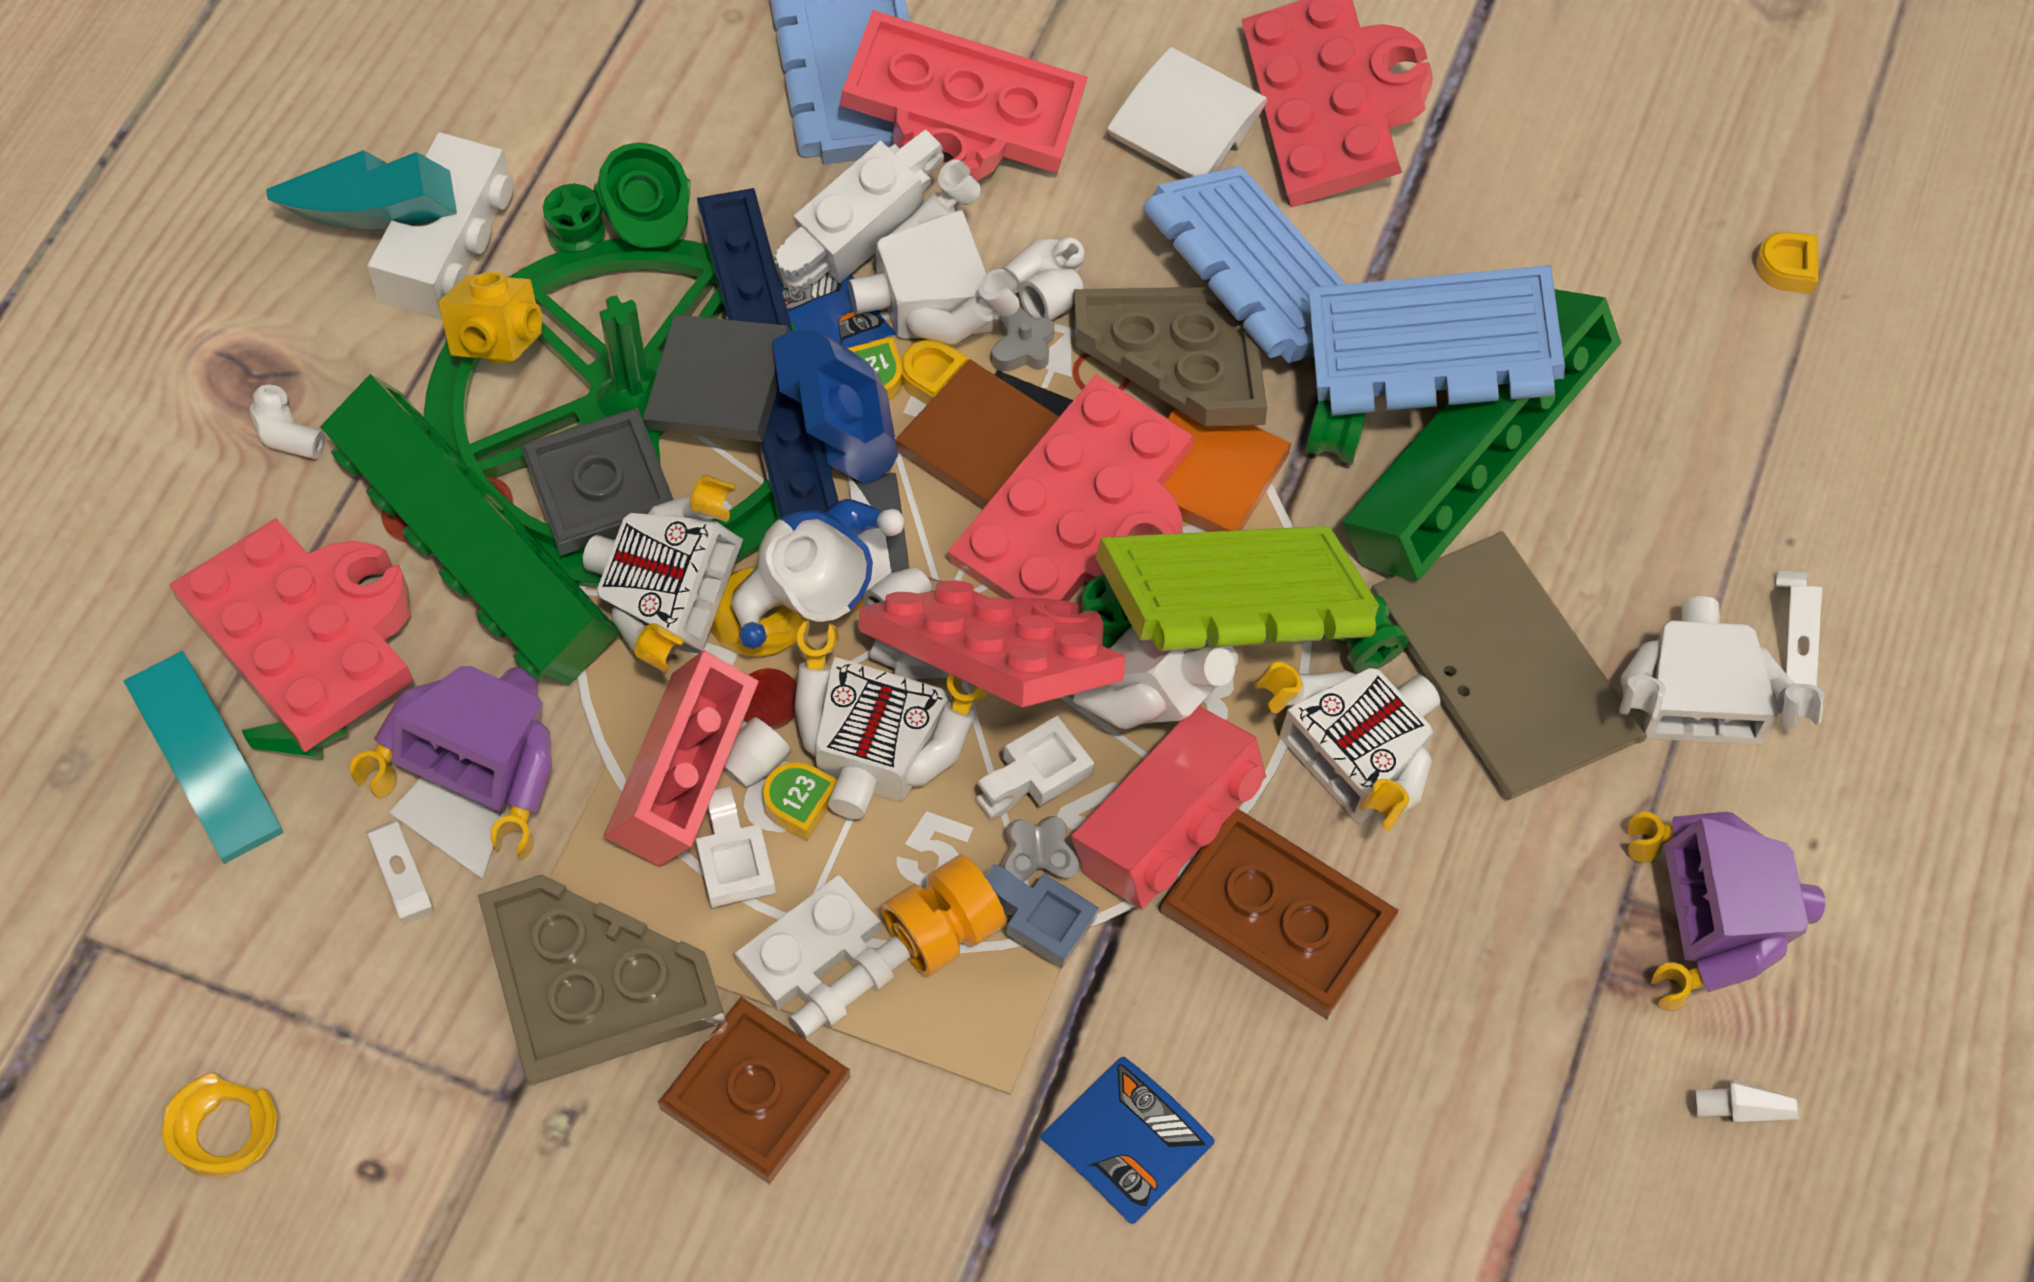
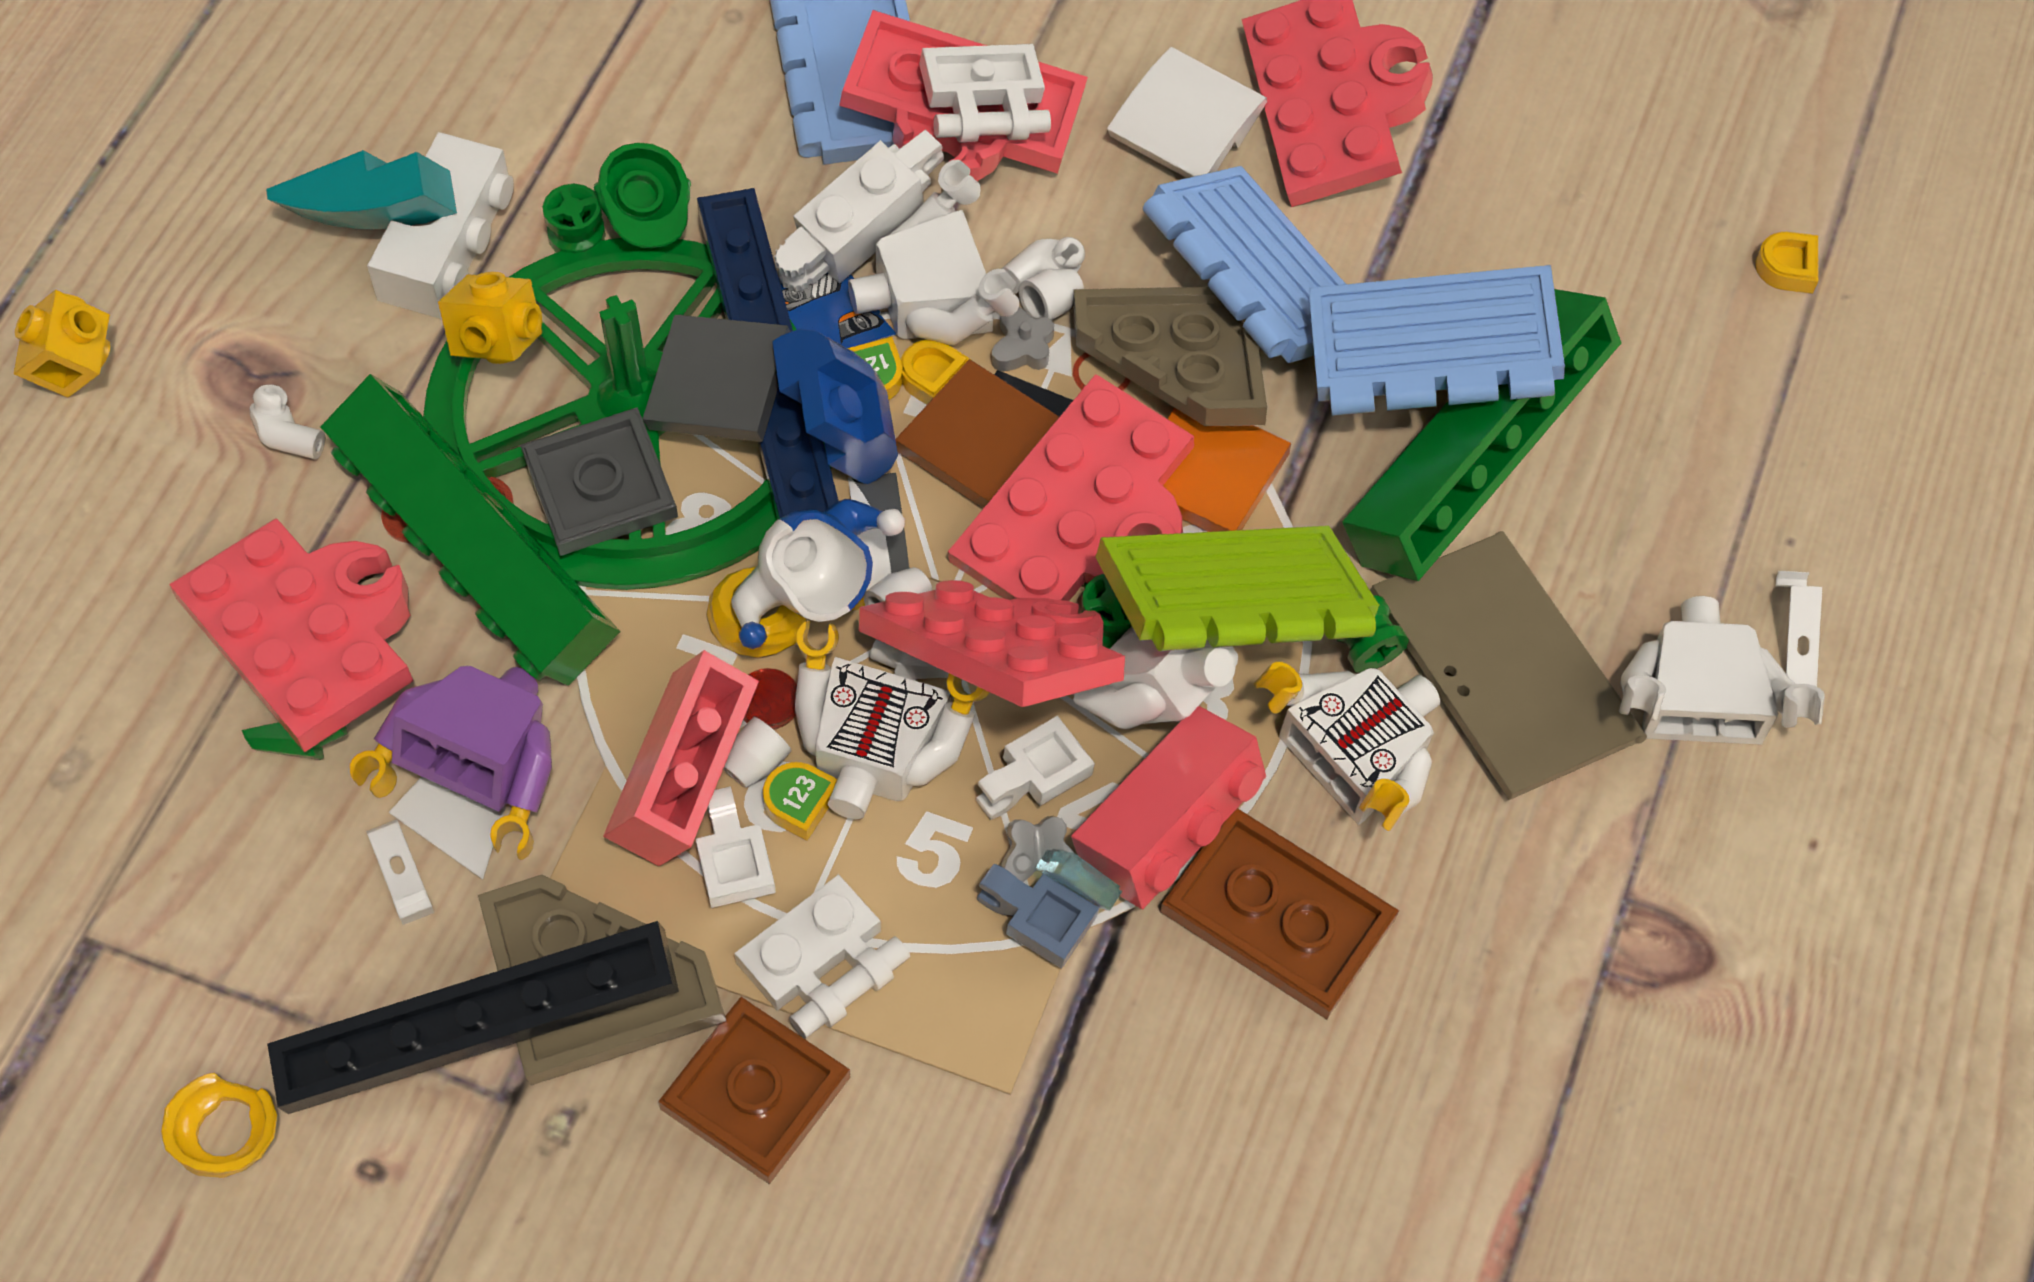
teal slope [123,650,284,864] -> none
torso [583,475,743,672] -> none
light orange wheel [881,854,1006,977] -> none
blue sticker [1040,1057,1215,1224] -> none
green wheel [1306,400,1367,465] -> none
medium lavender torso [1627,811,1825,1011] -> none
white bar [1696,1080,1800,1122] -> none
none -> yellow brick [13,290,110,398]
none -> black plate [267,921,679,1114]
none -> white plate [919,44,1051,143]
none -> clear light blue tile [1035,849,1122,911]

